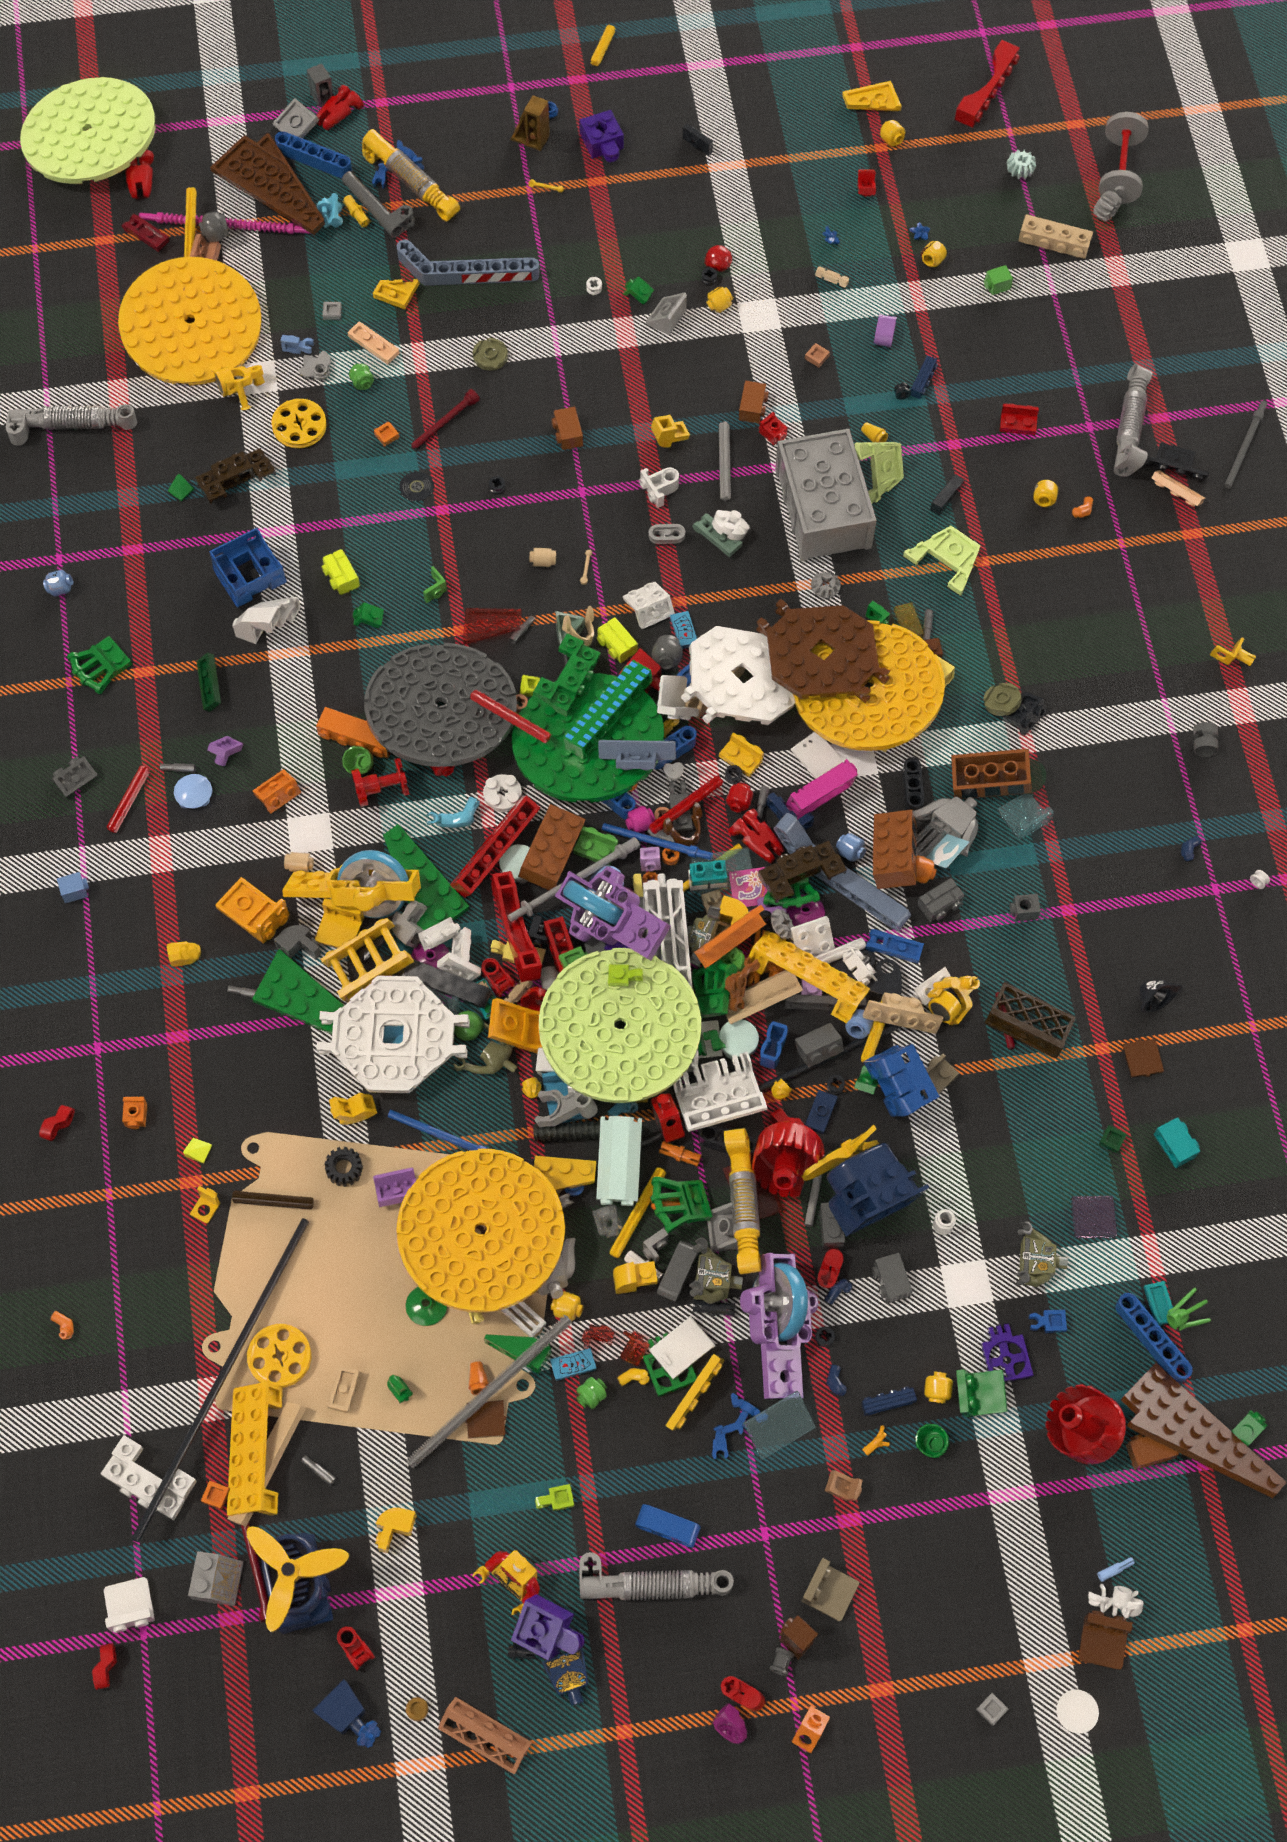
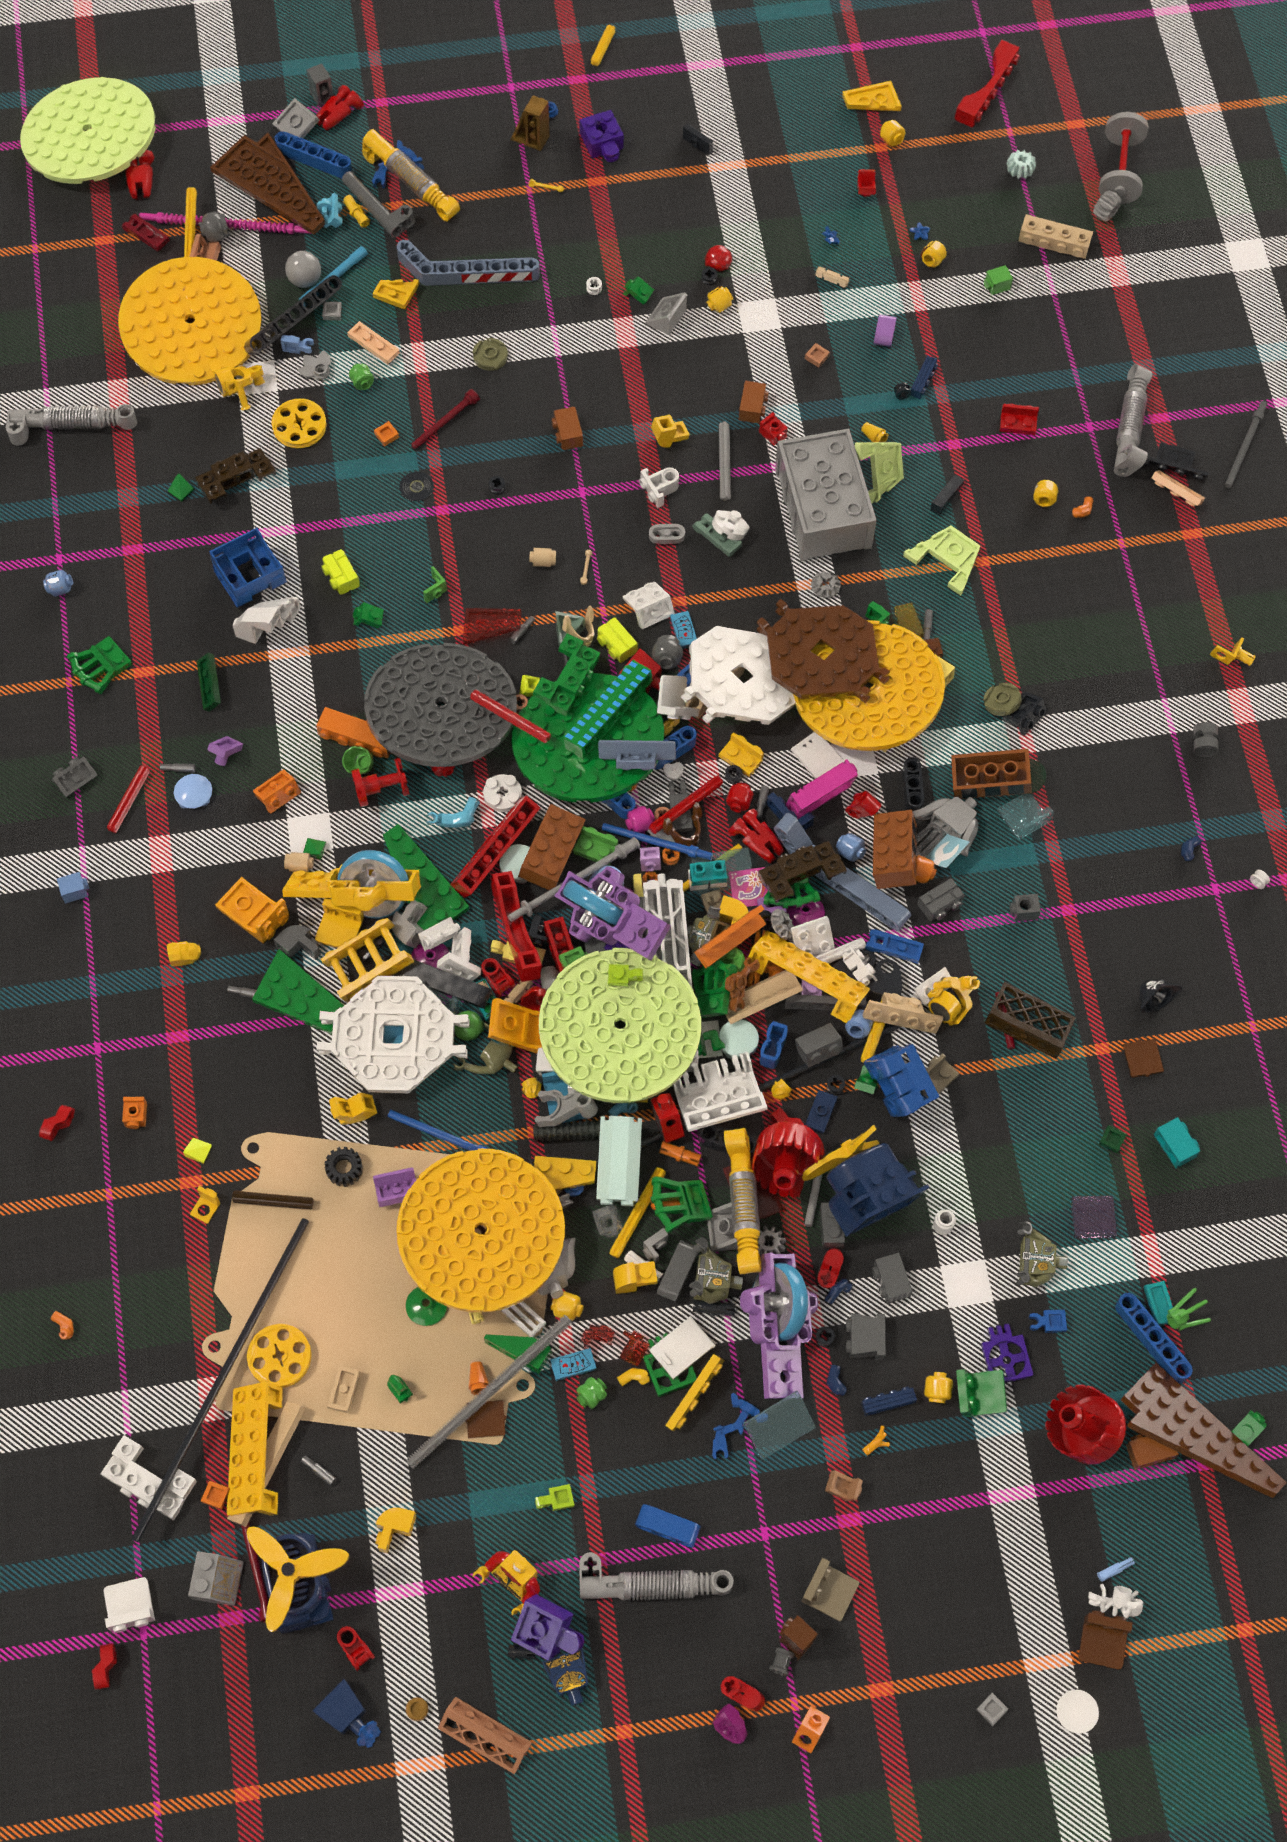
green hair [915,1424,949,1458] -> none
none -> black beam [244,275,342,355]
none -> light grey piece [285,251,321,288]
none -> dark azure piece [298,246,367,307]
none -> green slope [303,838,326,860]
none -> light grey gear [758,1226,786,1255]
none -> red piece [845,791,881,819]
none -> dark grey hips [846,1313,886,1360]

